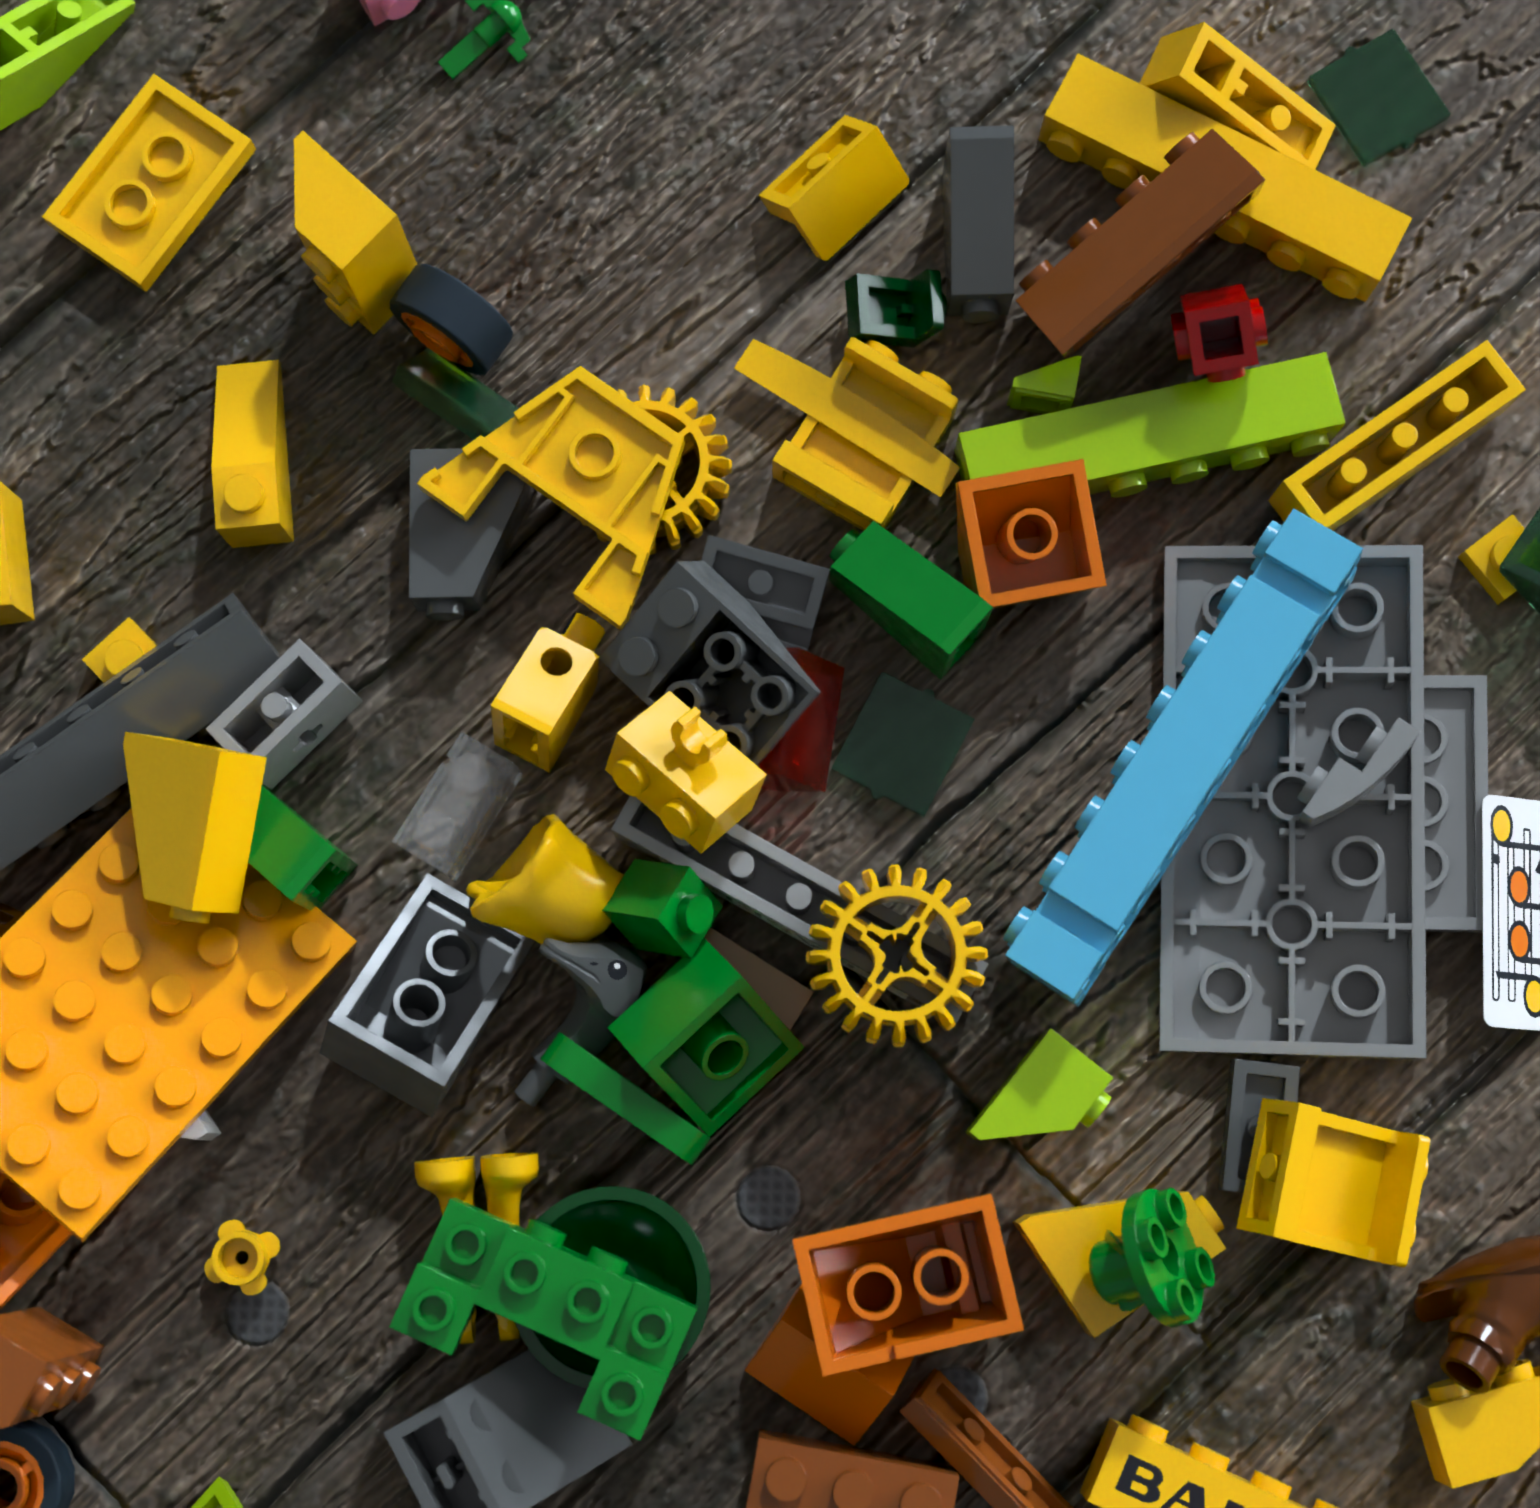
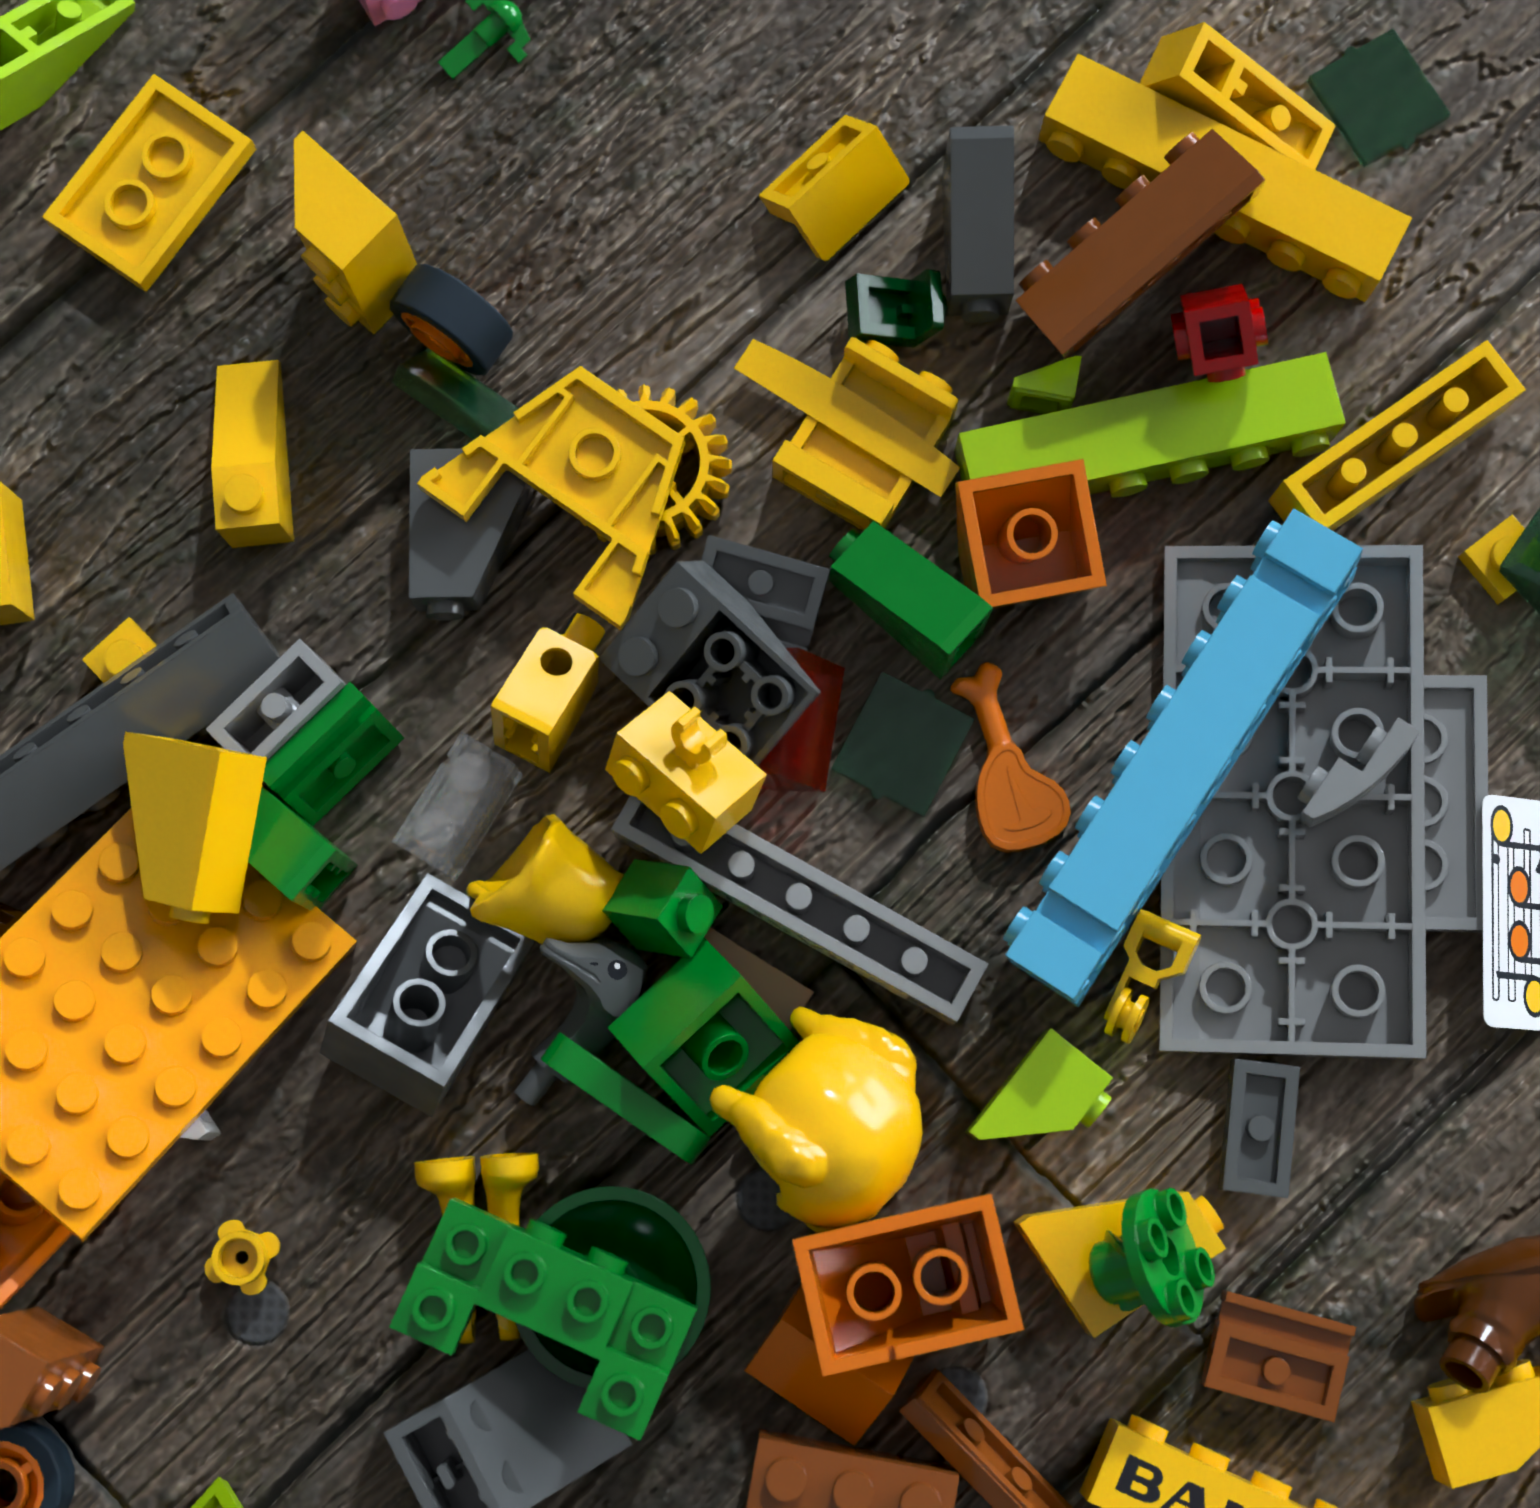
yellow gear [806,865,988,1048] -> none
yellow panel [1236,1098,1430,1268] -> none
none -> green plate [263,682,405,826]
none -> yellow piece [710,1006,923,1233]
none -> orange piece [950,662,1071,853]
none -> yellow piece [1104,909,1201,1044]
none -> dark orange plate [1200,1290,1356,1422]

